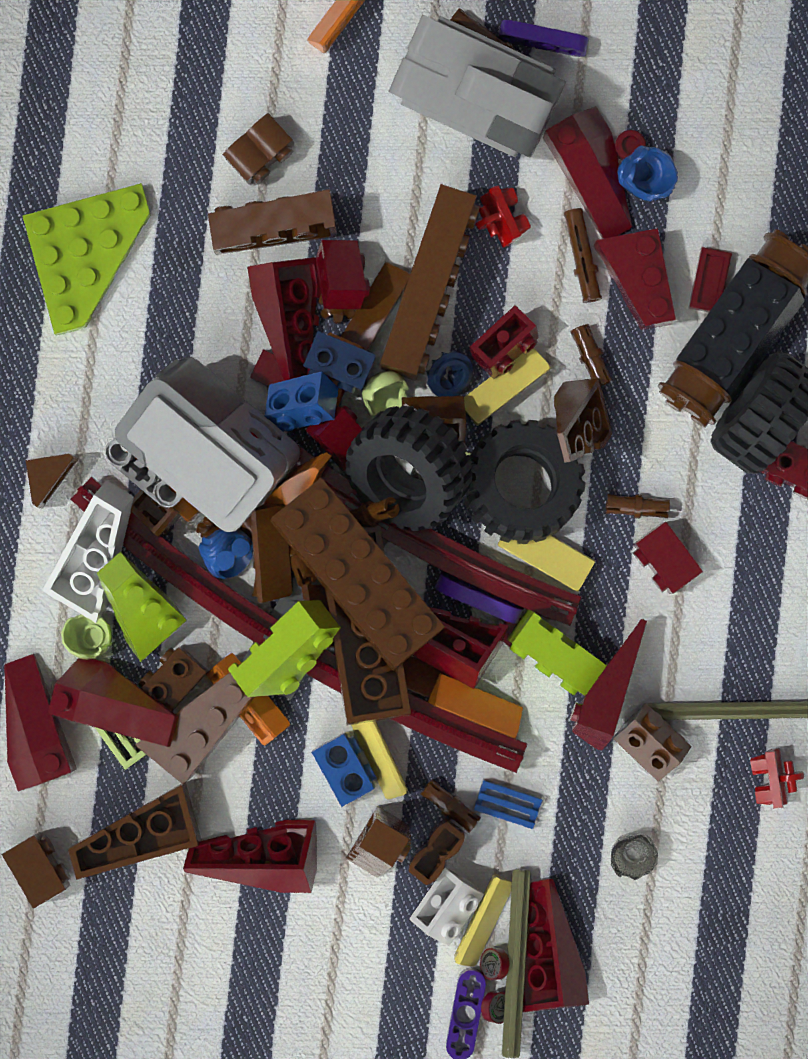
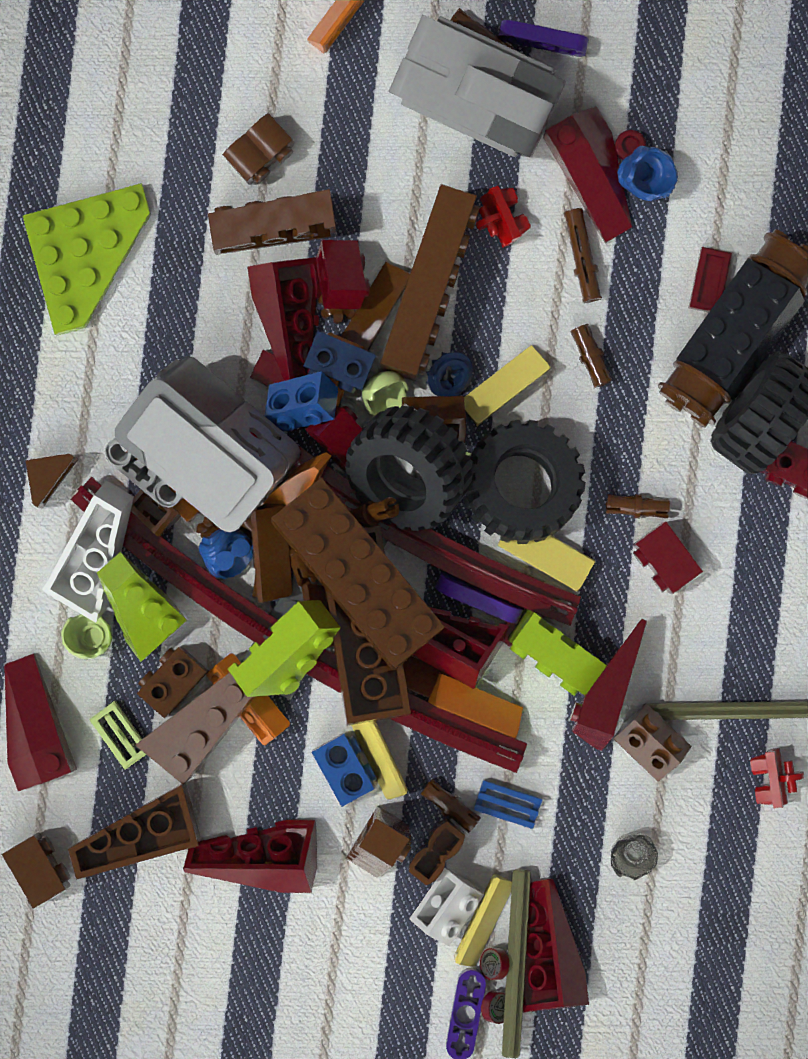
dark red wedge [48,658,178,747] -> none
dark red brick [470,305,539,379] -> none
reddish brown wedge [554,378,613,462] -> none
dark red wedge [593,228,676,330] -> none

